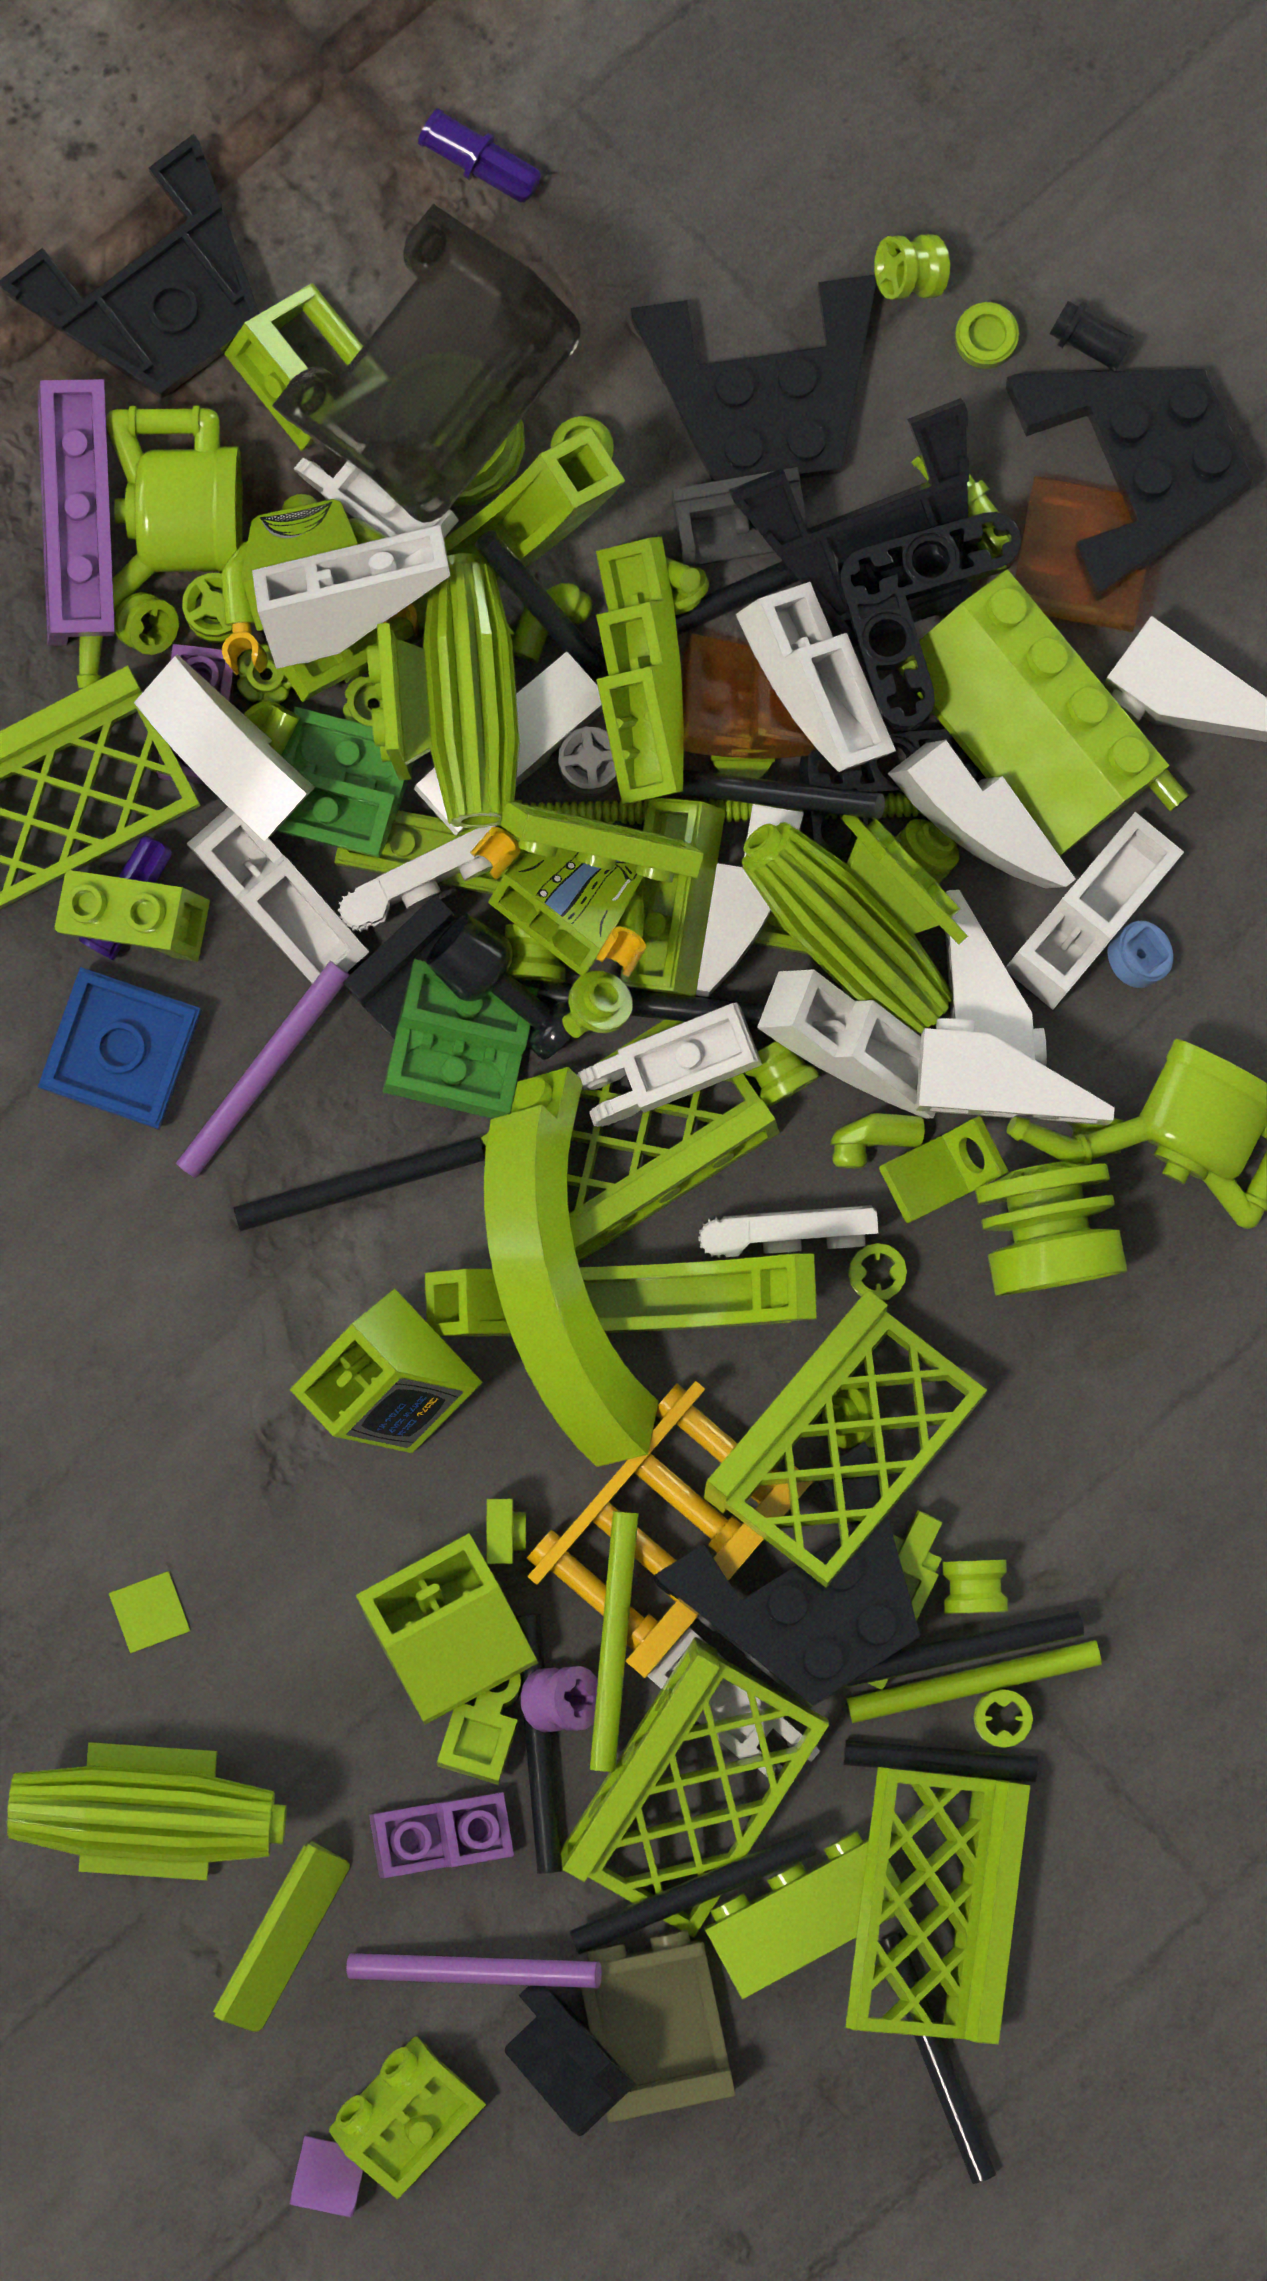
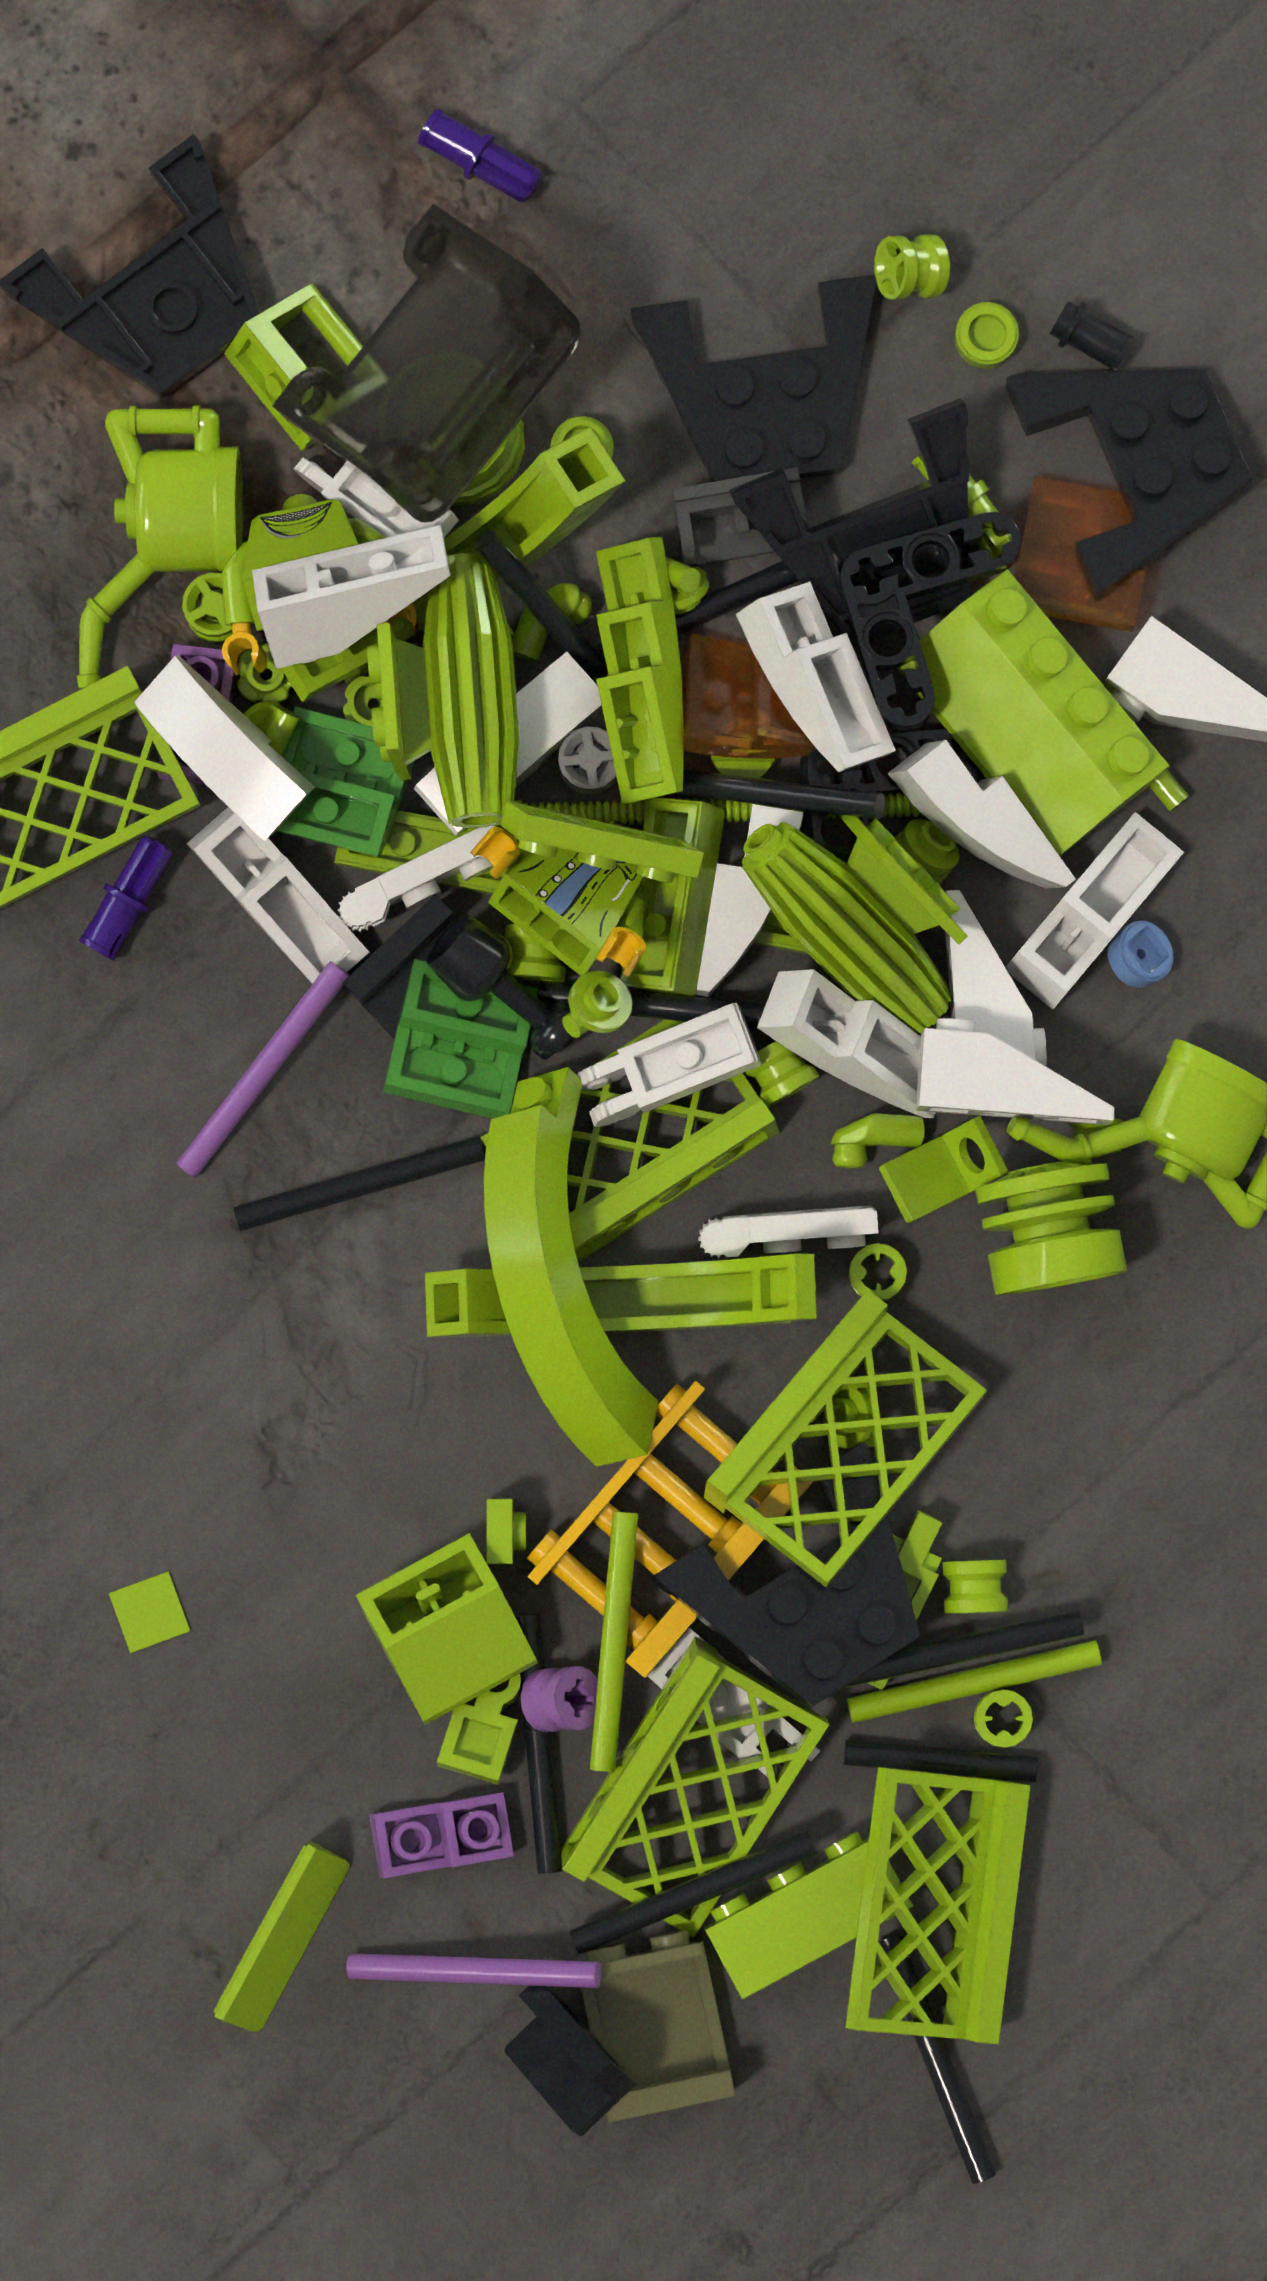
lime plate [7,1742,287,1881] -> none
medium lavender fence [37,379,114,646] -> none
blue plate [38,967,202,1130] -> none
lime bracket [55,870,210,962] -> none
lime bush [114,592,179,655] -> none
medium lavender slope [289,2135,363,2217] -> none
lime slope [290,1288,483,1453] -> none
lime bracket [329,2036,487,2200] -> none

